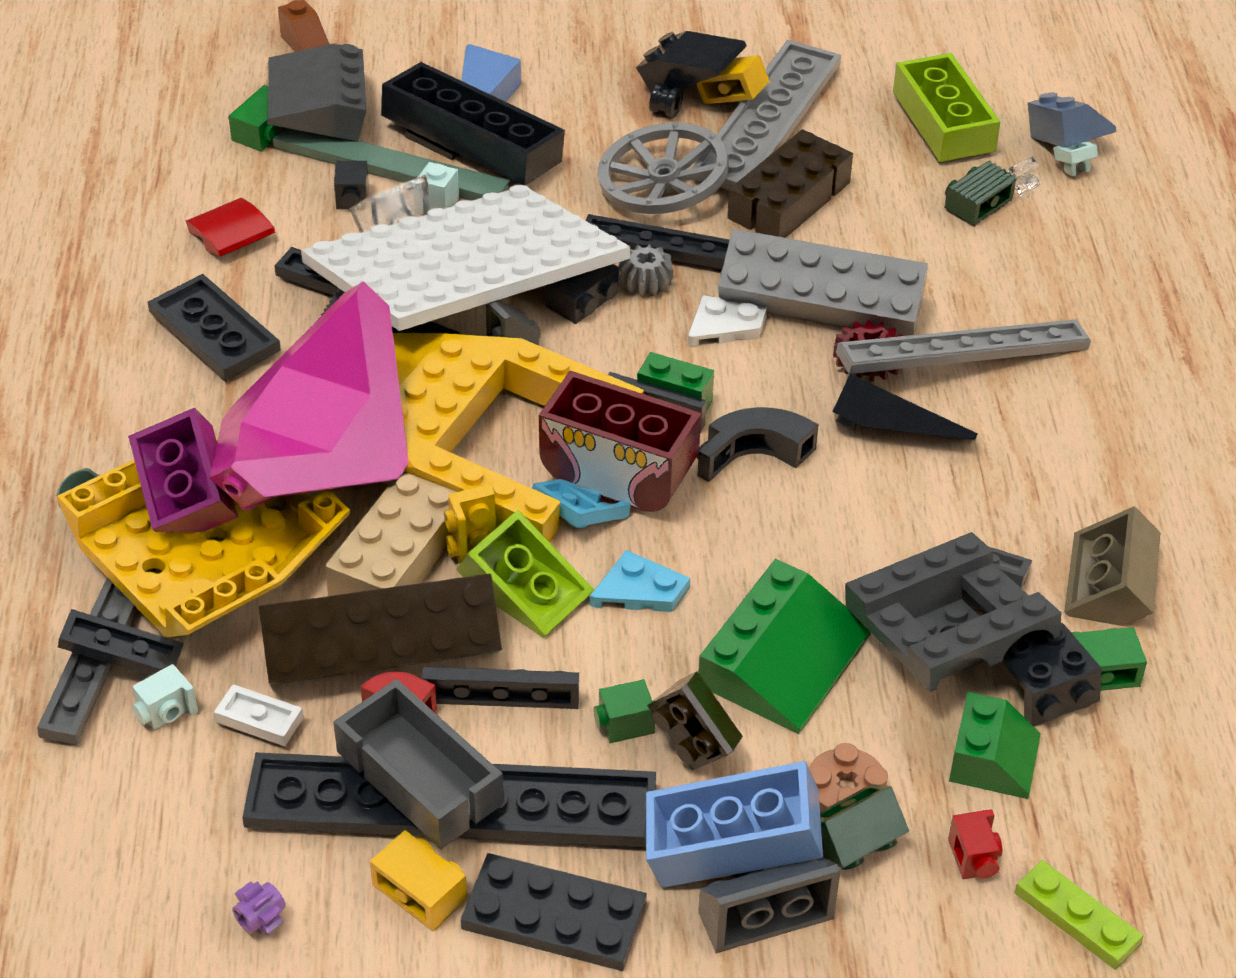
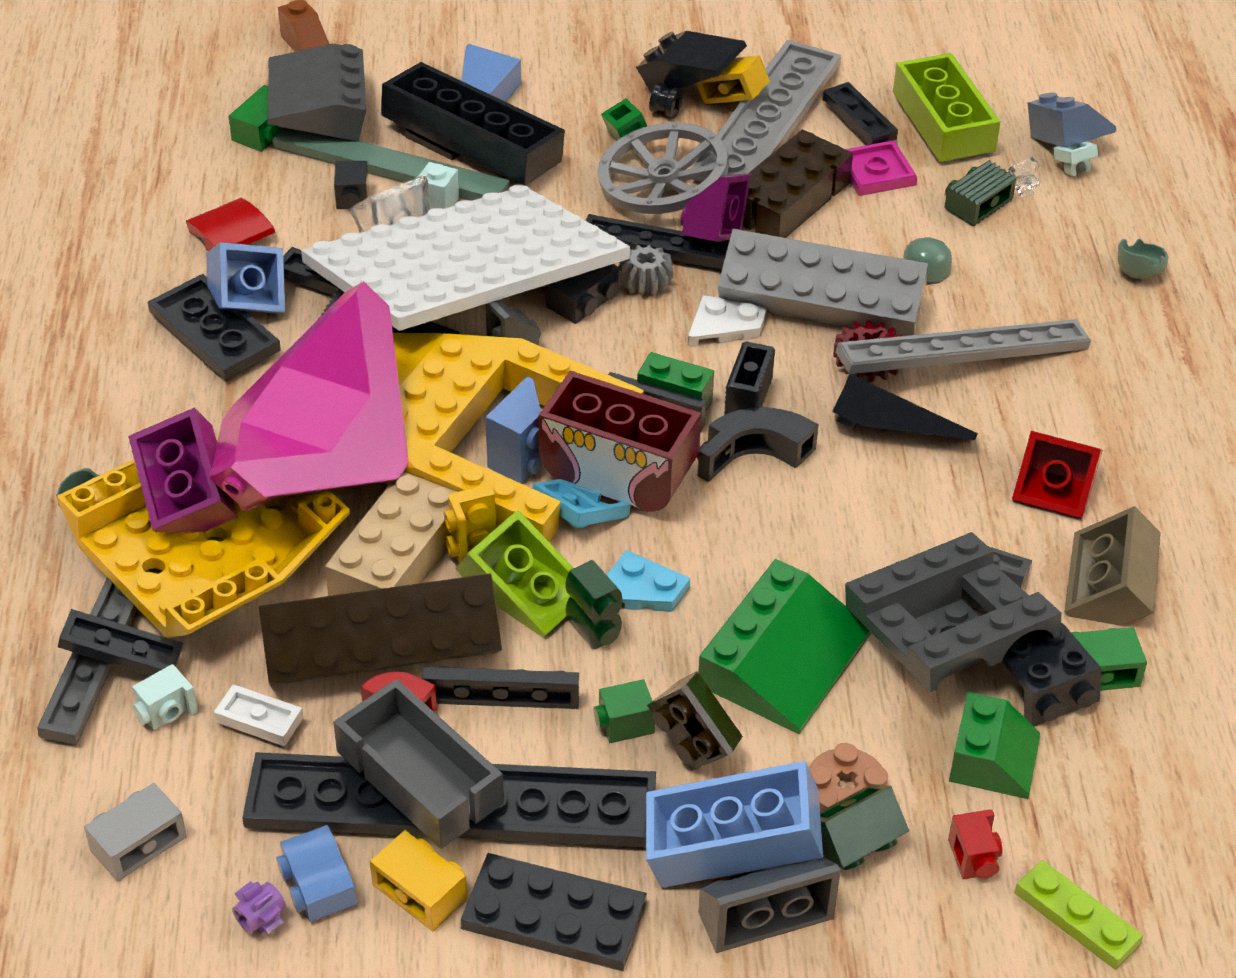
none -> light grey brick [84,783,187,882]
none -> medium blue slope [206,242,285,314]
none -> medium blue brick [276,825,358,922]
none -> medium blue slope [485,376,543,484]
none -> dark green brick [565,559,622,649]
none -> green brick [601,98,647,140]
none -> magenta slope [680,173,751,242]
none -> black brick [724,341,775,415]
none -> black plate [823,82,898,145]
none -> dark pink tile [846,140,917,196]
none -> sand green hair [903,237,952,283]
none -> red slope [1012,430,1103,518]
none -> sand green hair [1117,239,1169,279]

